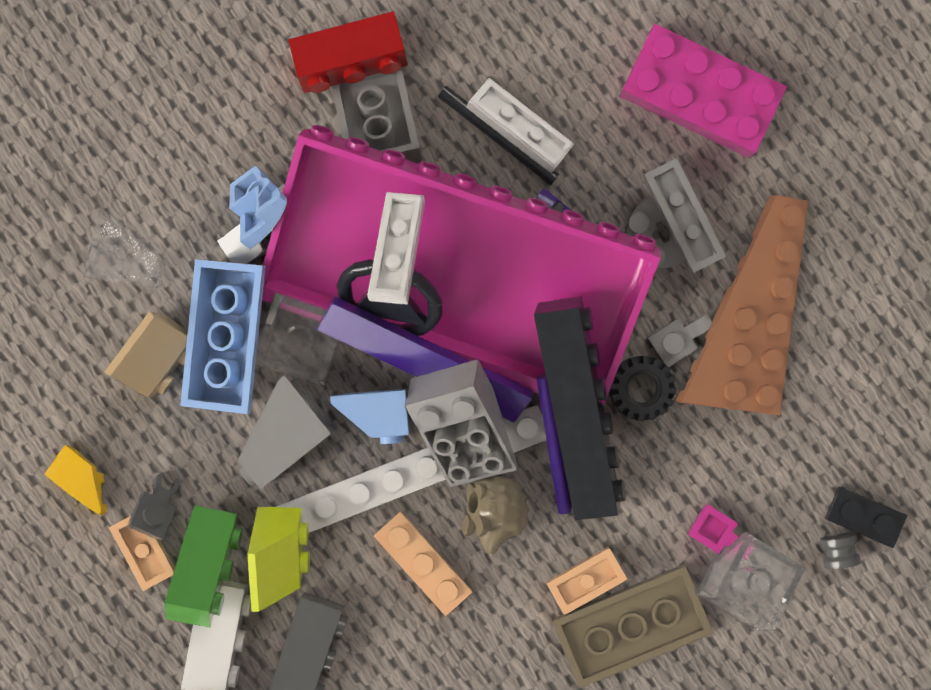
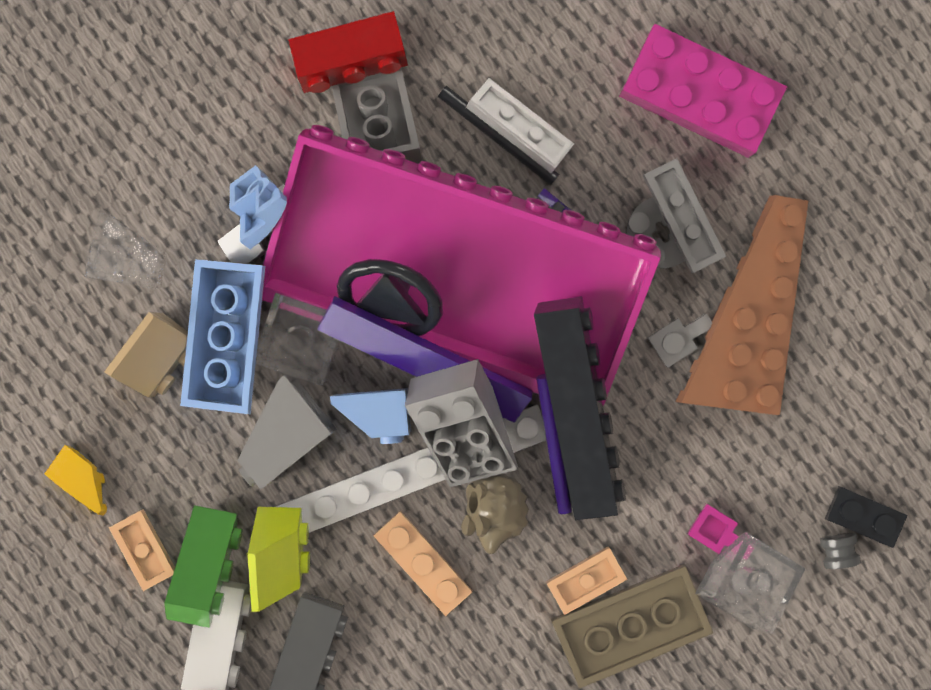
dark grey plate [126,472,180,541] -> none
white tile [367,192,425,305] -> none
black tyre [609,356,677,421] -> none

